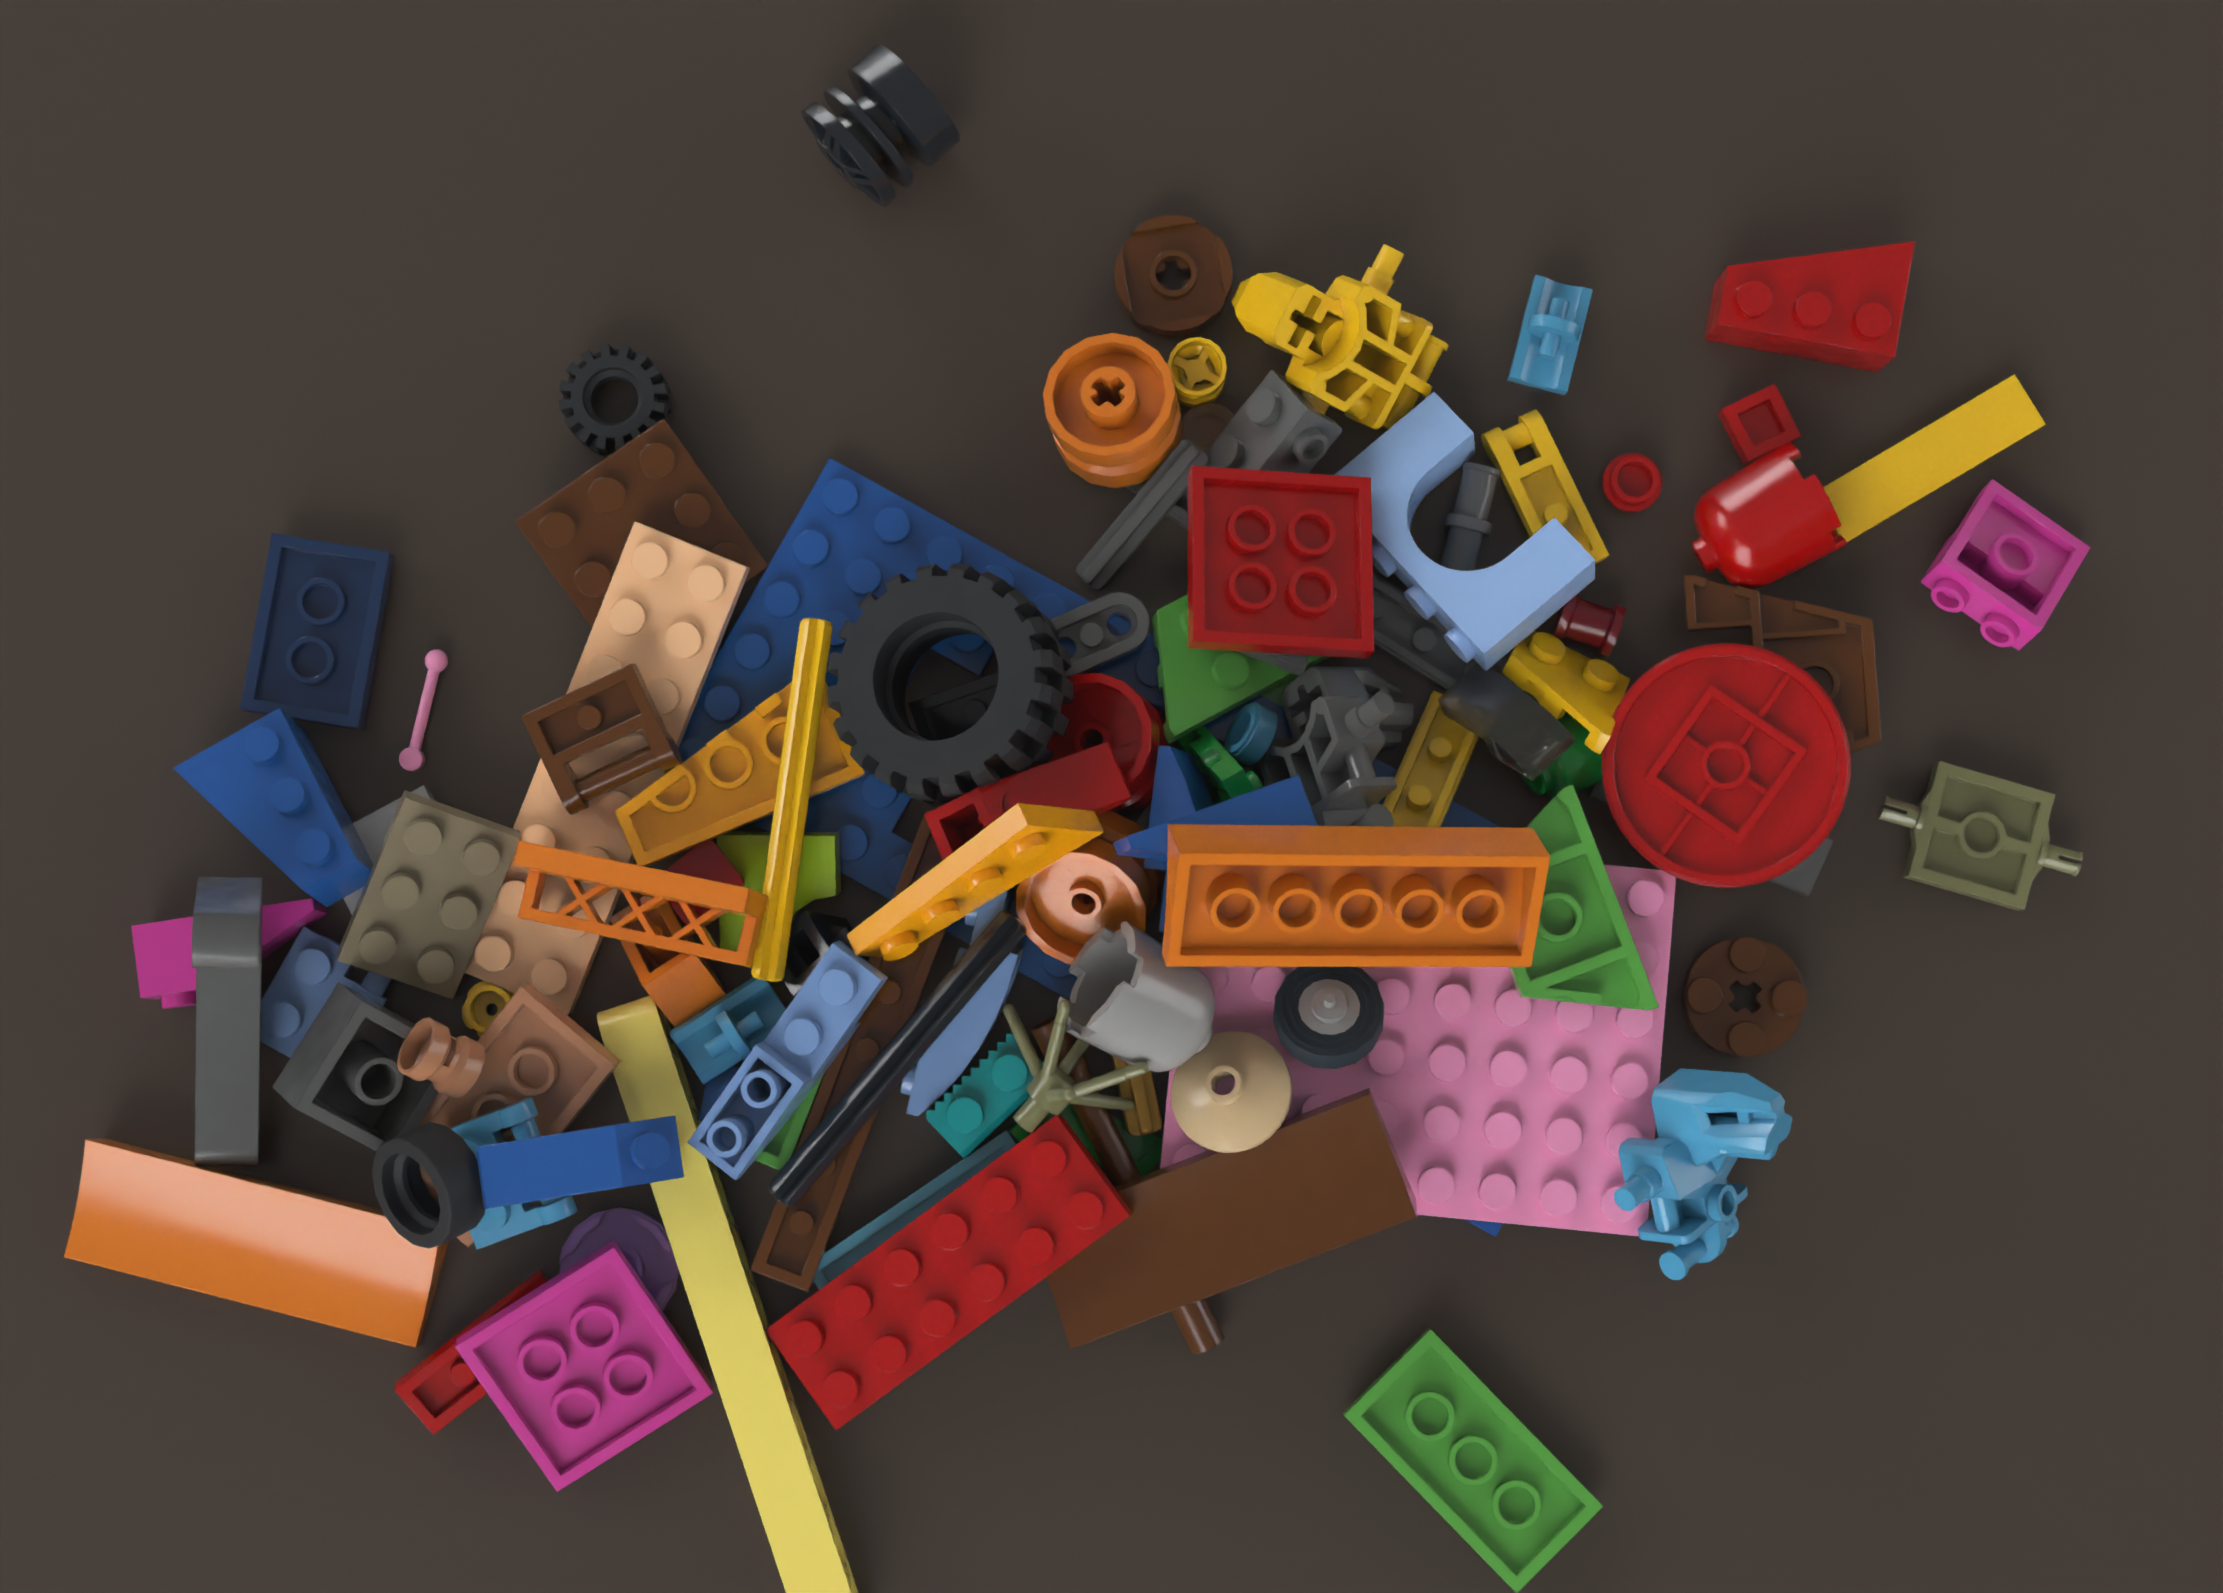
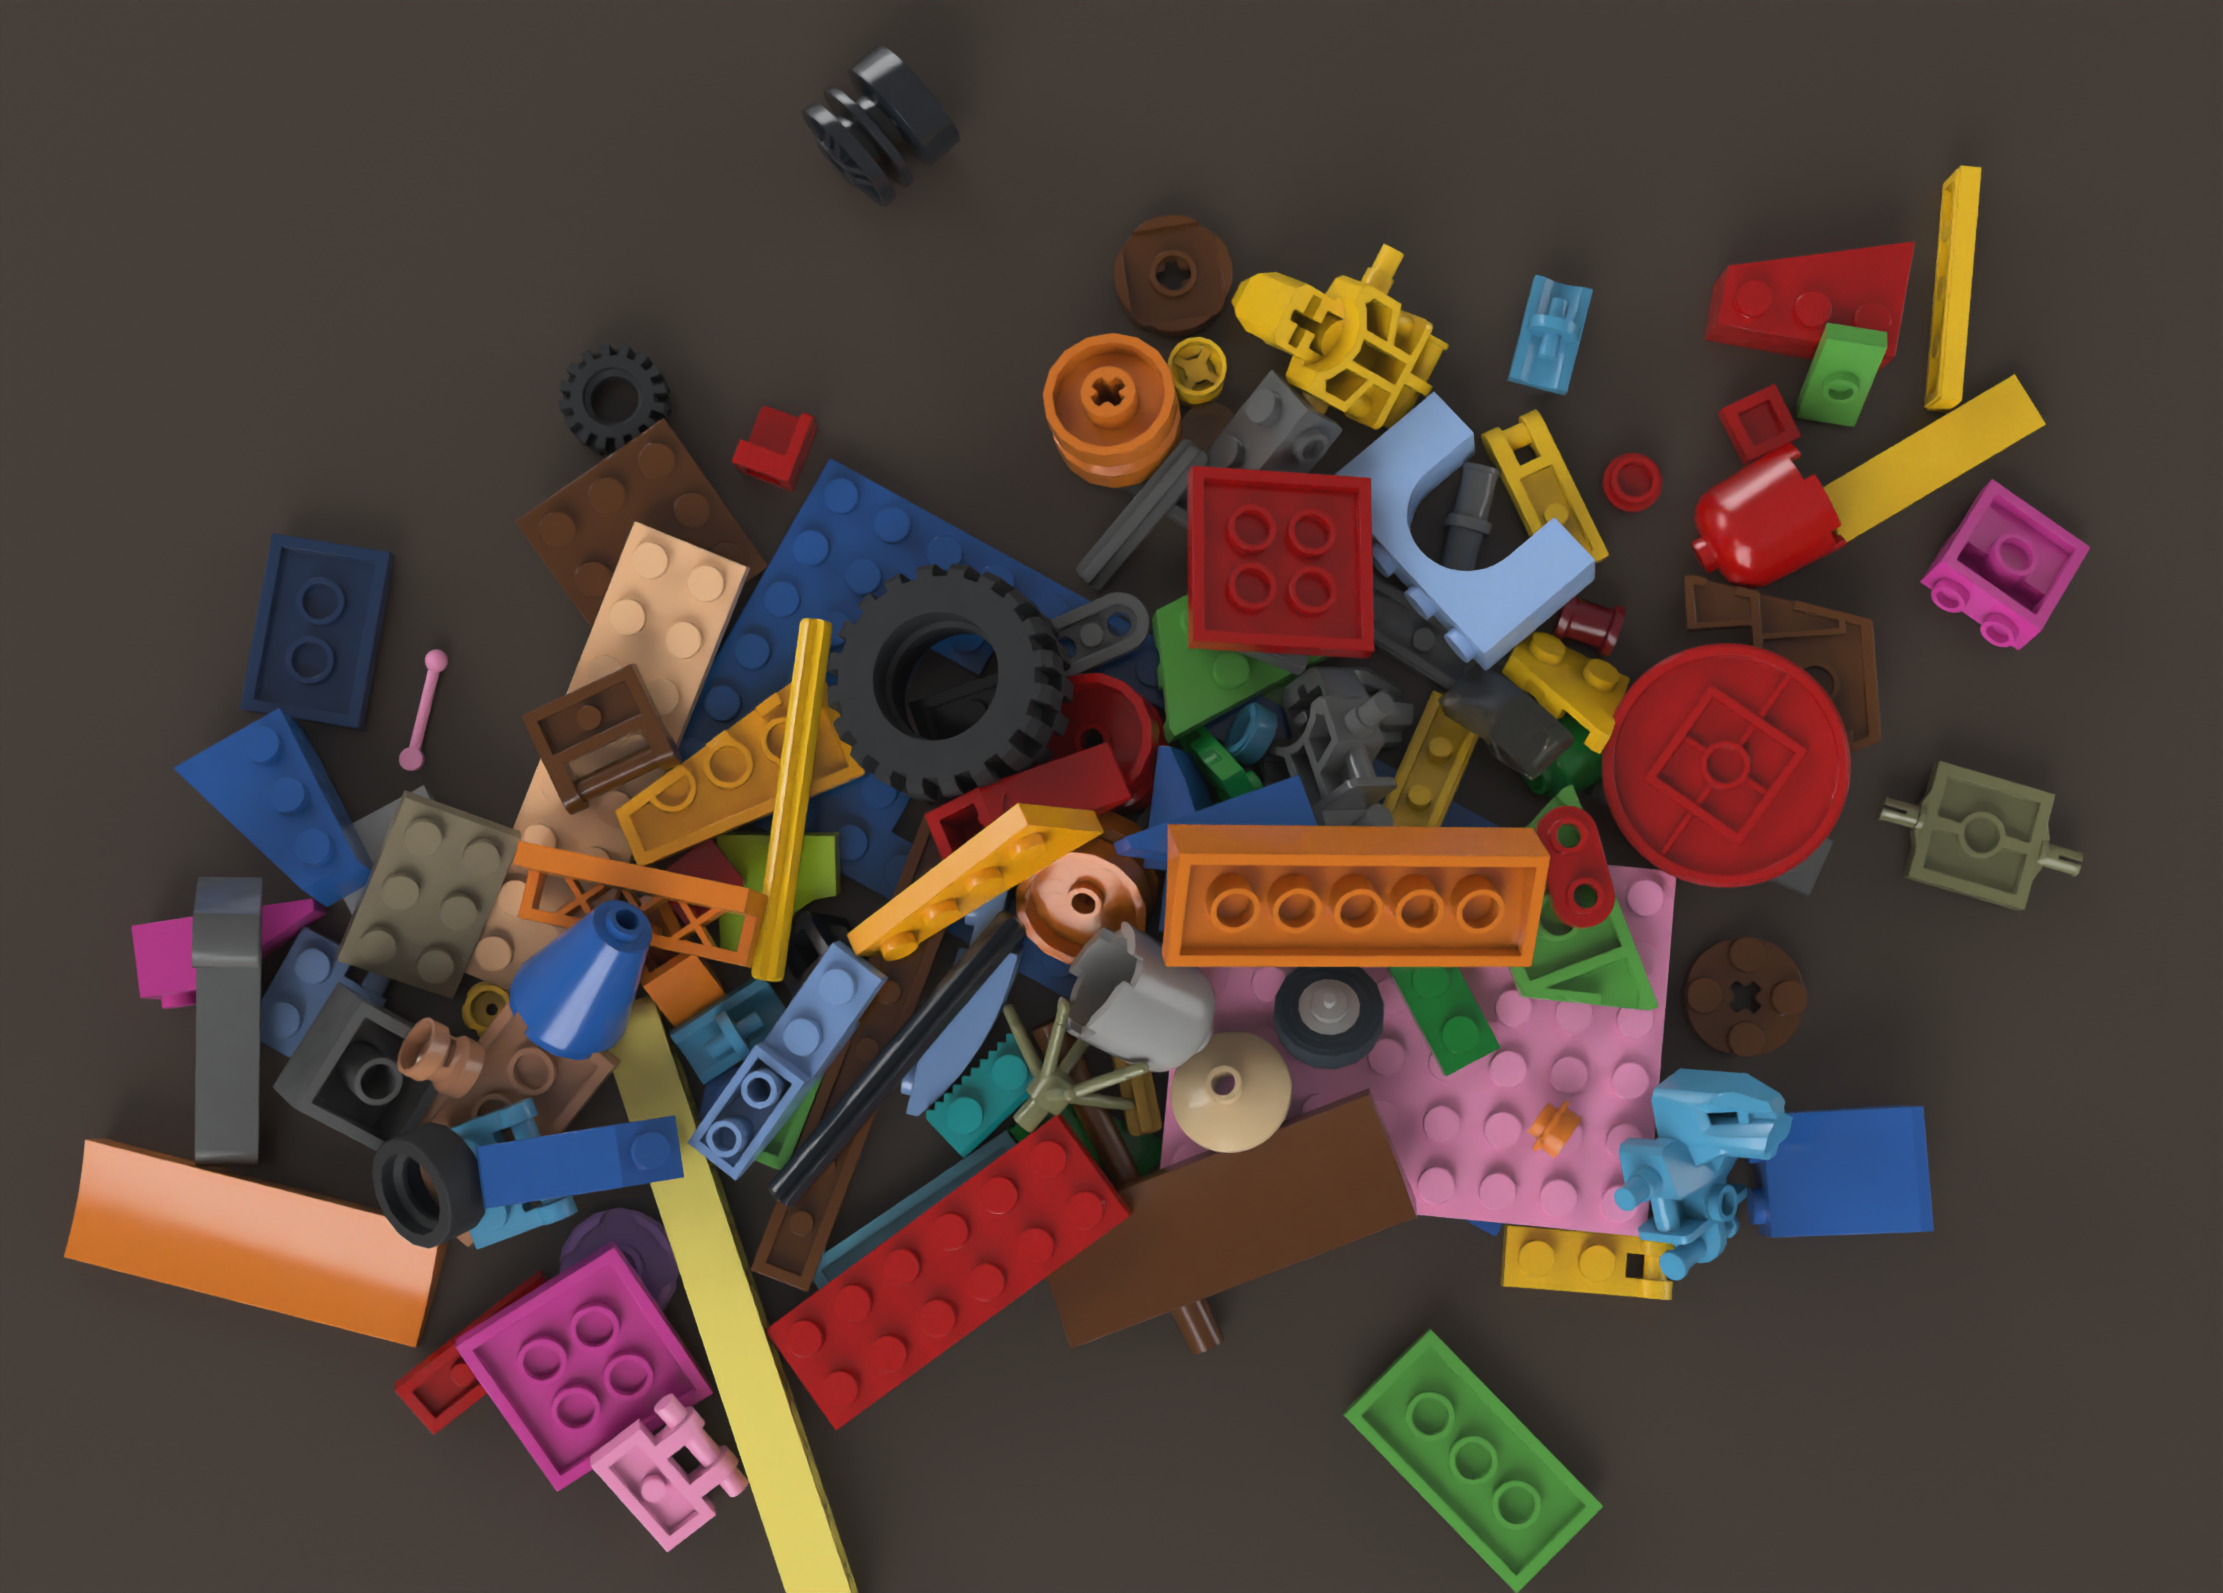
none -> blue cone [509,900,652,1060]
none -> bright pink plate [590,1393,749,1552]
none -> red panel [732,406,818,492]
none -> green plate [1386,967,1501,1076]
none -> yellow plate [1500,1224,1675,1300]
none -> orange plate [1527,1100,1582,1159]
none -> red plate [1534,806,1615,929]
none -> blue slope [1745,1105,1934,1238]
none -> bright green plate [1796,323,1887,427]
none -> yellow tile [1924,165,1982,413]

